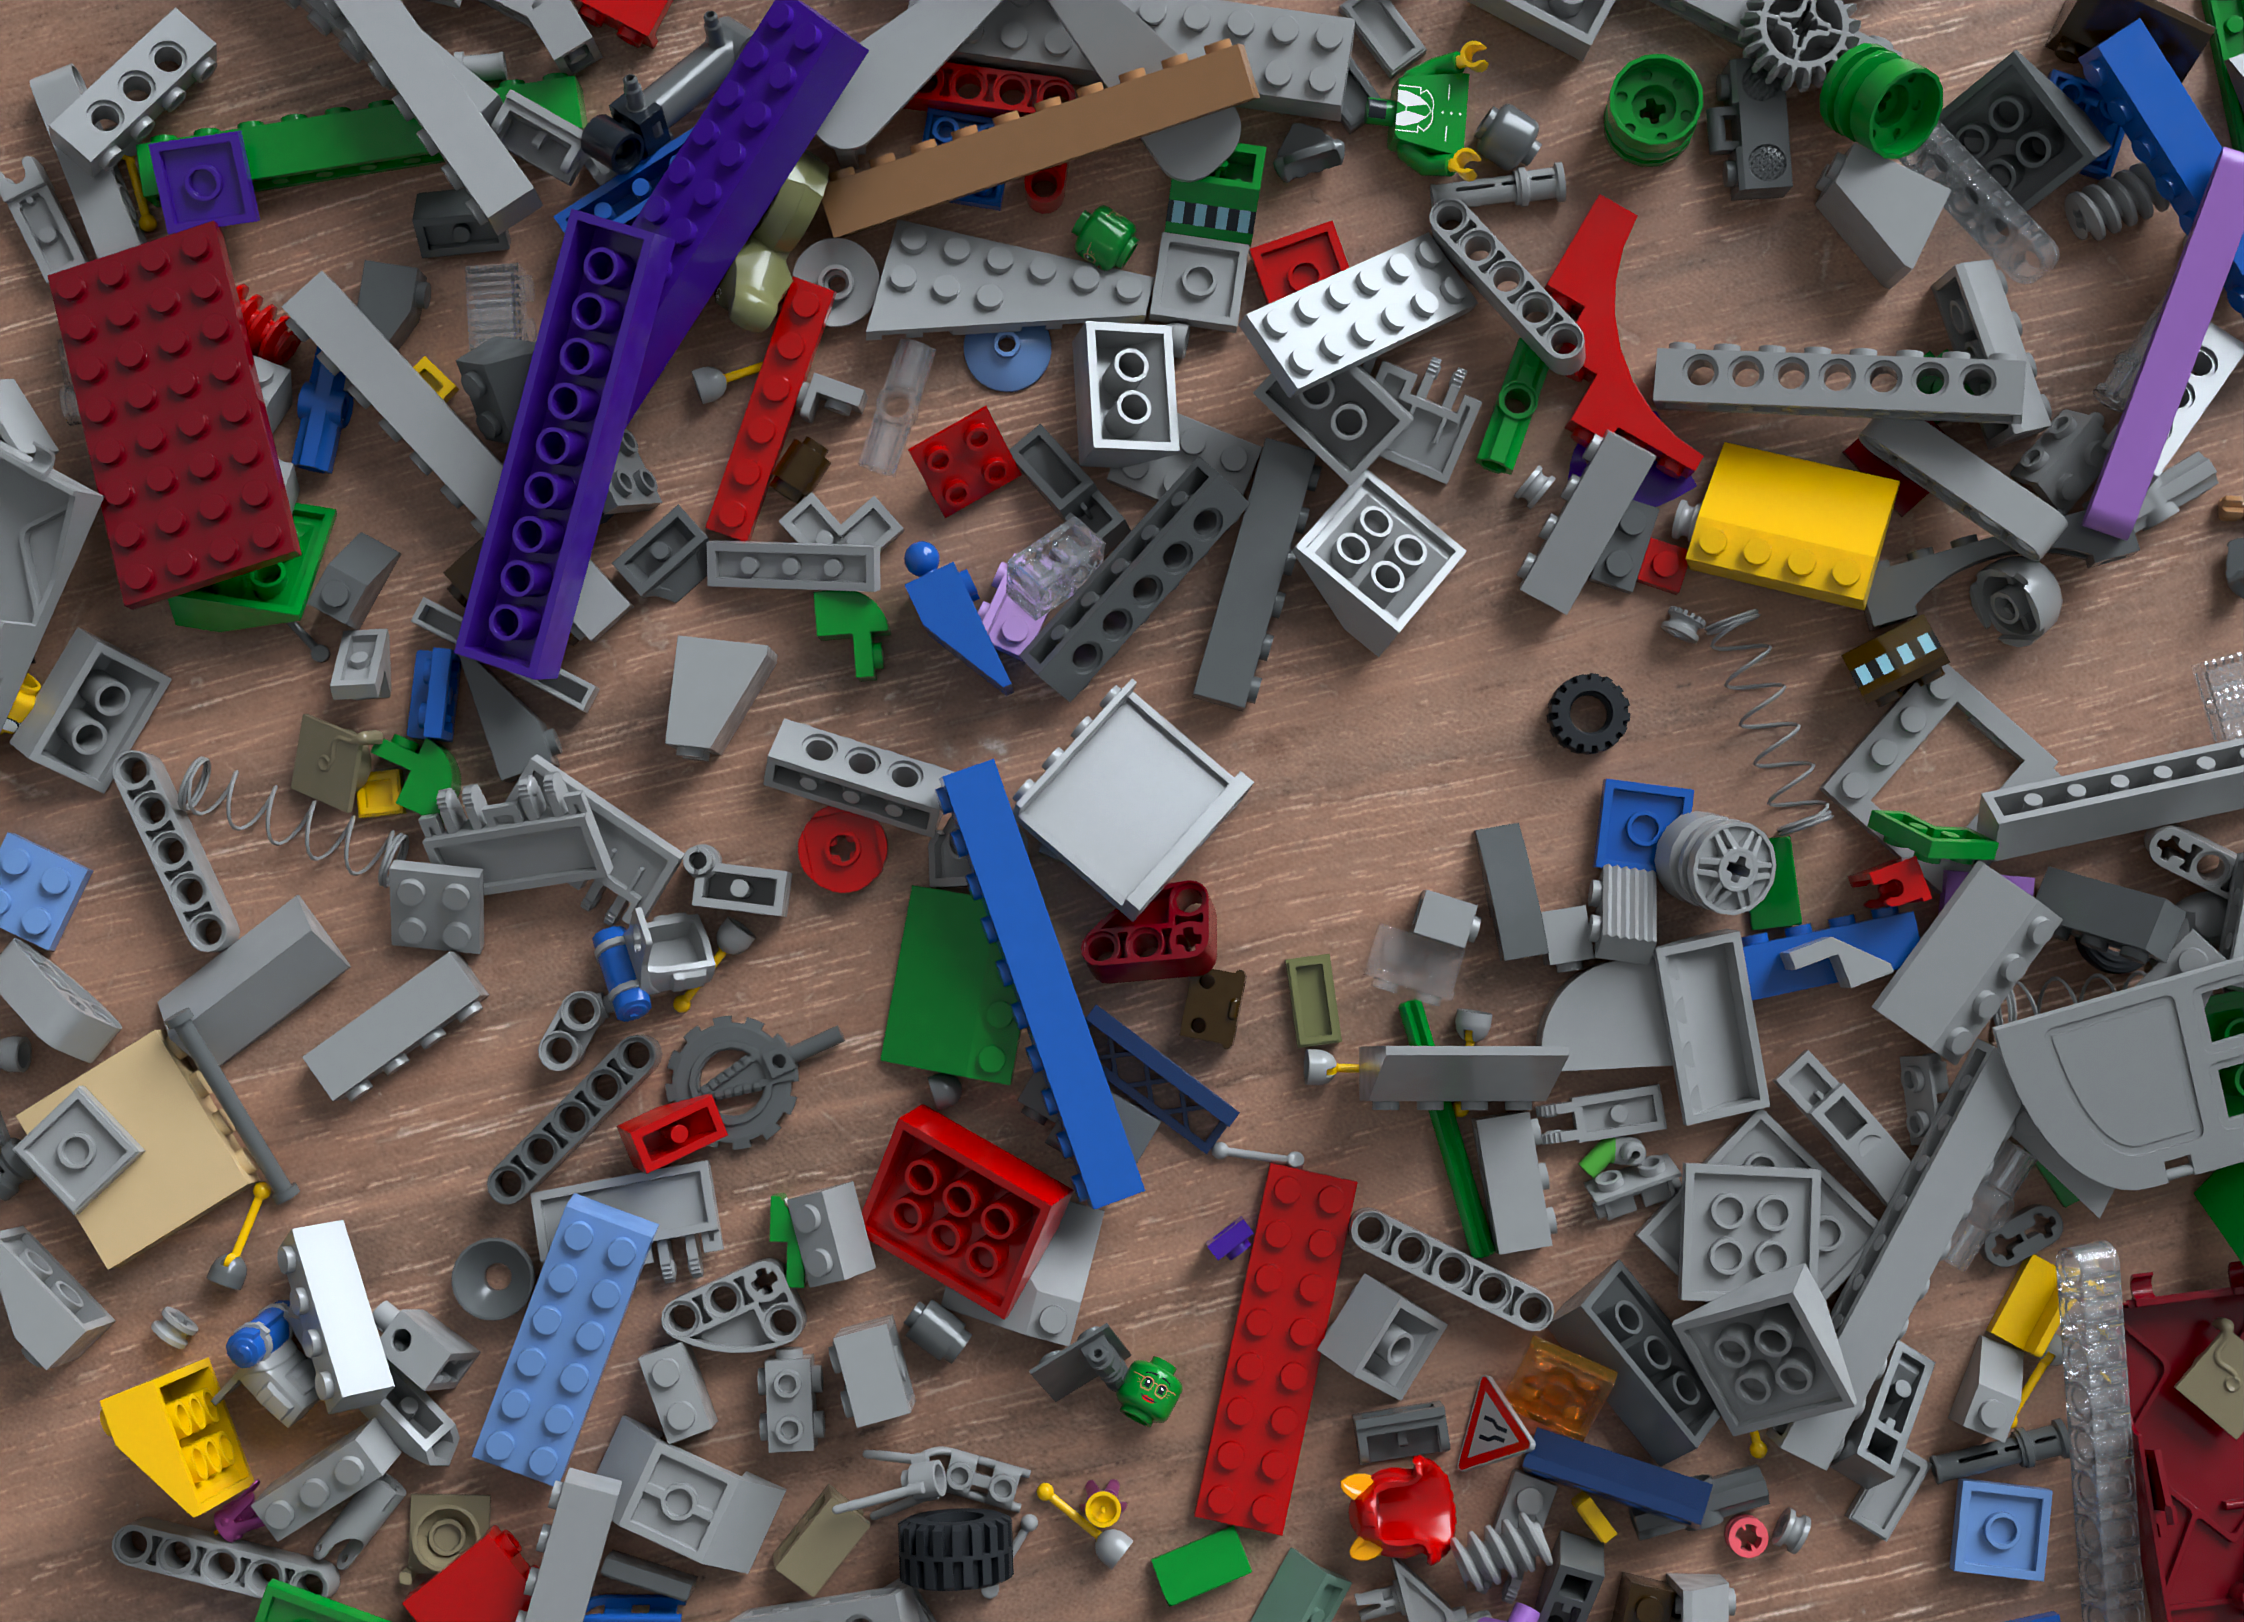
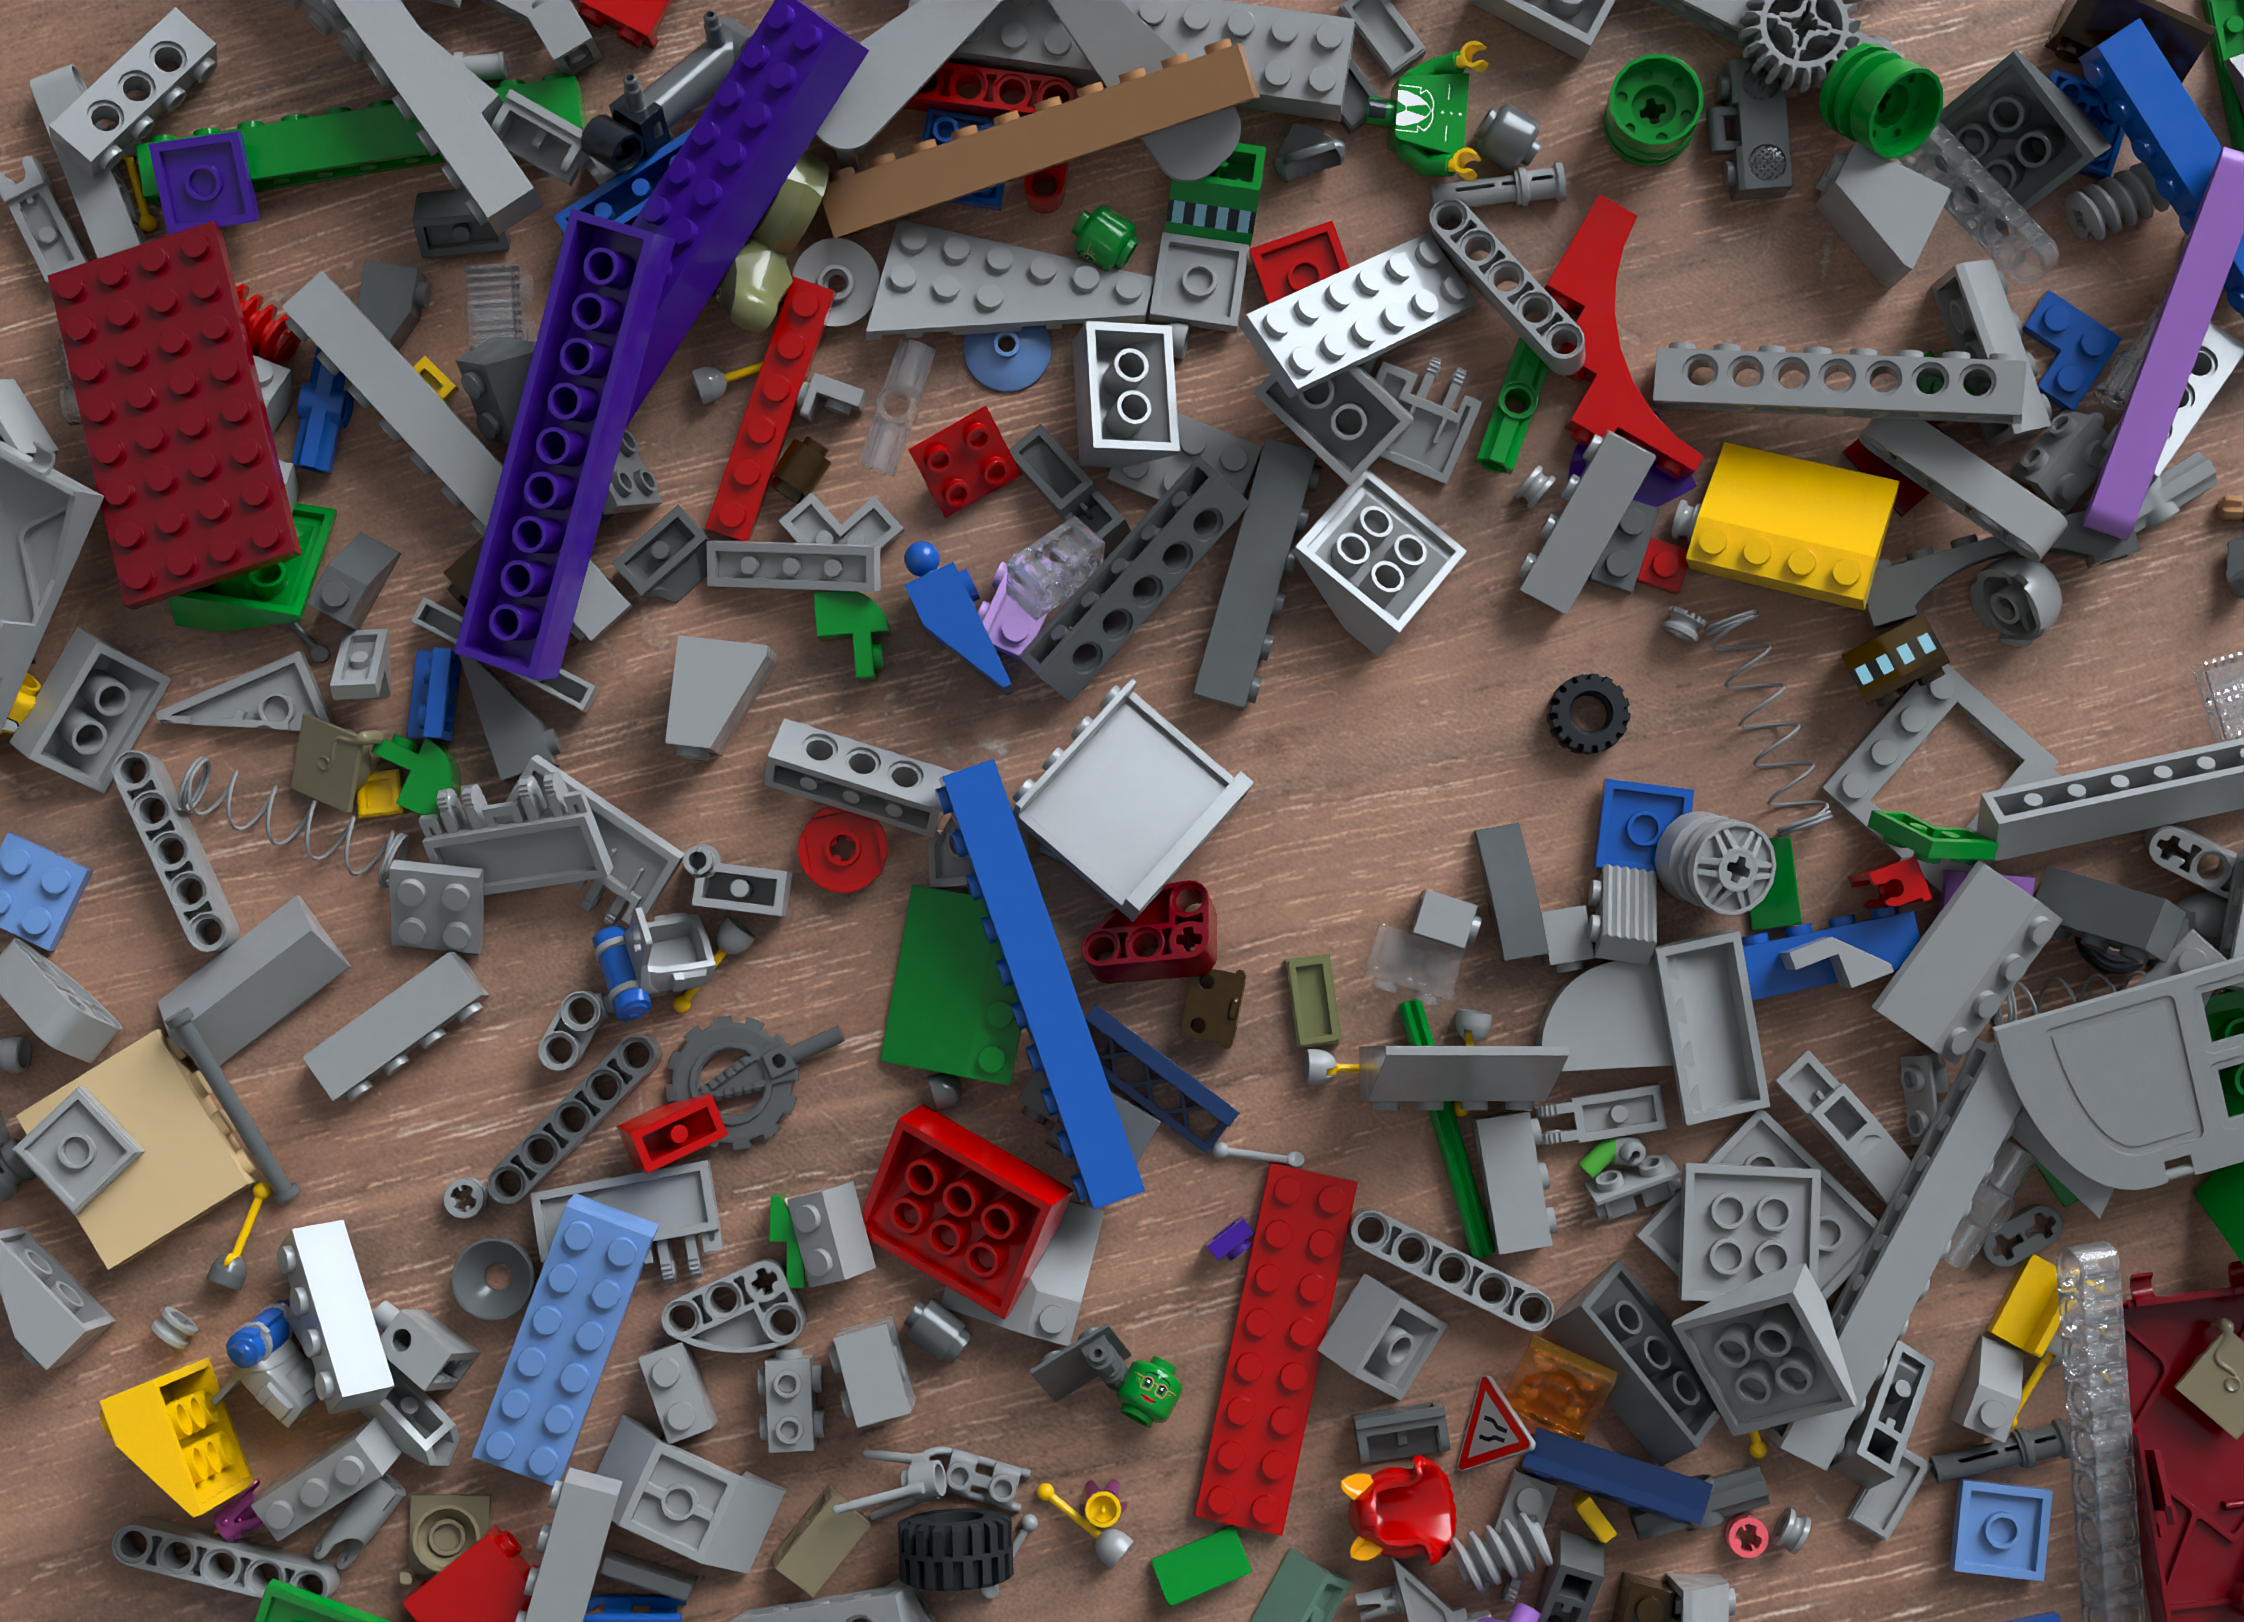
none -> light grey wing [155,651,335,731]
none -> light grey bush [443,1177,488,1219]
none -> blue plate [2022,290,2122,411]

